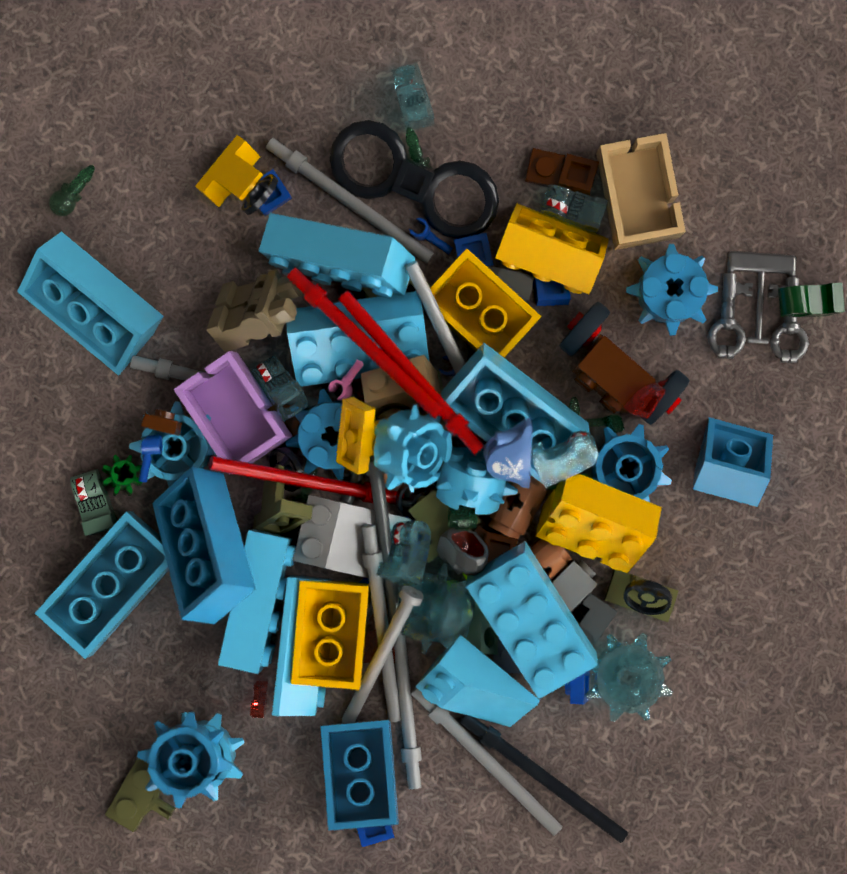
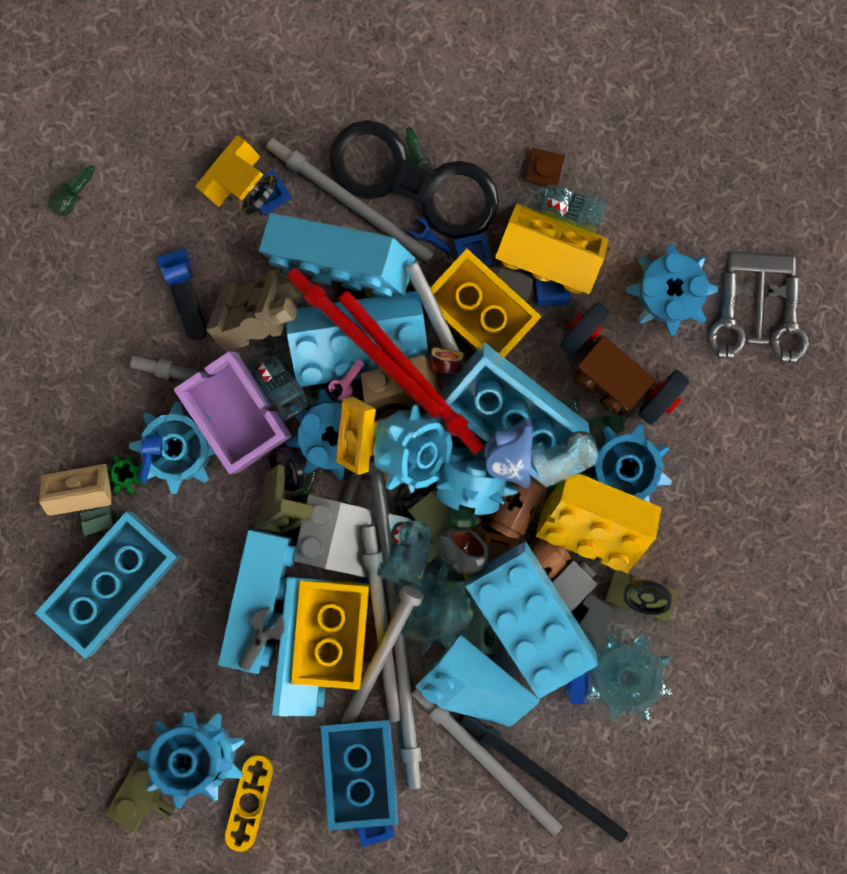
medium azure slope [17,231,164,376] -> none
reddish brown plate [141,409,182,436] -> none
dark azure brick [152,466,256,624] -> none
red bar [209,456,404,505] -> none
clear red tile [250,681,268,718] -> none
clear light blue leg [391,63,435,132] -> none
reddish brown plate [558,154,599,197] -> none
tan piece [596,133,686,250] -> none
clear red tile [623,383,666,419] -> none
dark azure slope [693,417,773,507] -> none
dark green leg [778,282,845,318] -> none
none -> tan slope [39,464,111,516]
none -> piece [156,248,207,341]
none -> yellow beam [225,754,274,852]
none -> dark grey bar [238,607,285,670]
none -> clear red tile [428,347,465,374]

